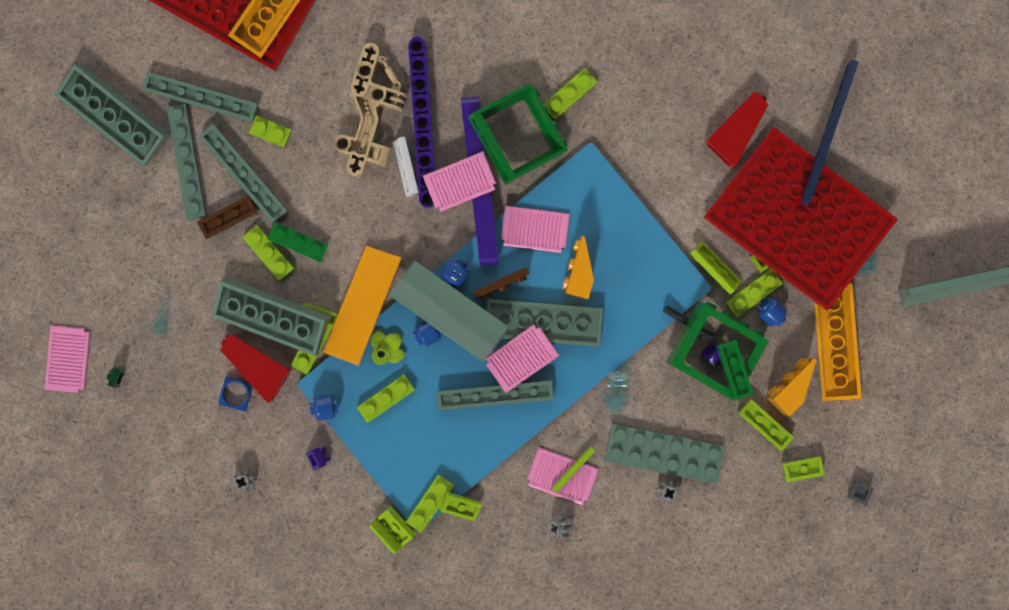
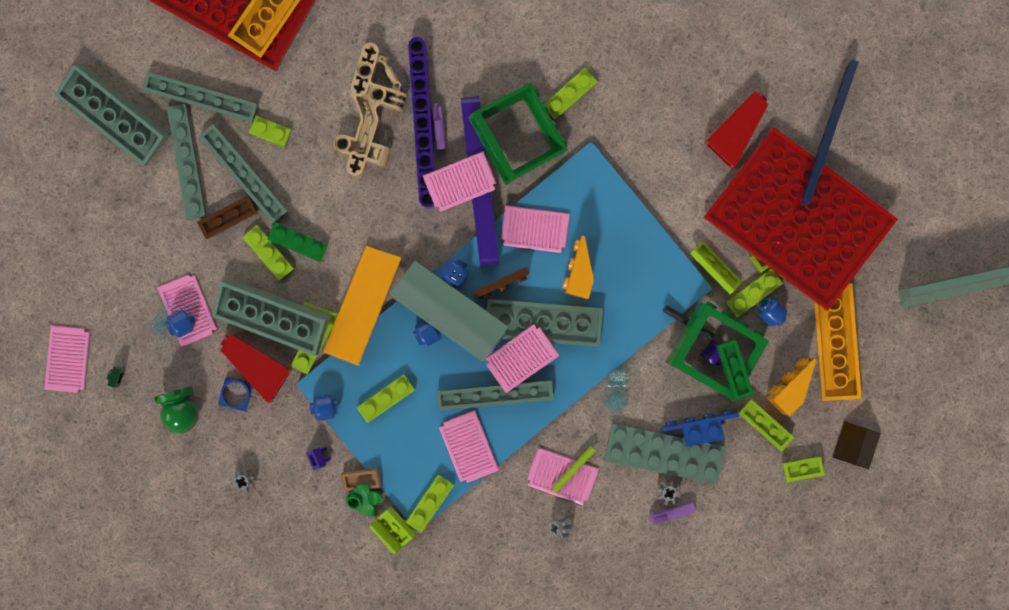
lime plate [371,329,406,365] -> none
white tile [393,137,418,197] -> none
lime plate [439,492,482,522] -> none
dark grey plate [847,480,874,506] -> none
clear light blue plate [857,254,878,276] -> none
none -> green tile [154,386,199,433]
none -> bright pink window [157,274,217,347]
none -> blue head [165,309,196,338]
none -> medium nougat tile [341,467,383,492]
none -> green plate [346,484,384,516]
none -> medium lavender piece [431,103,447,150]
none -> bright pink window [439,410,499,483]
none -> medium lavender piece [649,501,696,524]
none -> blue bracket [661,409,739,447]
none -> dark brown slope [832,421,881,469]

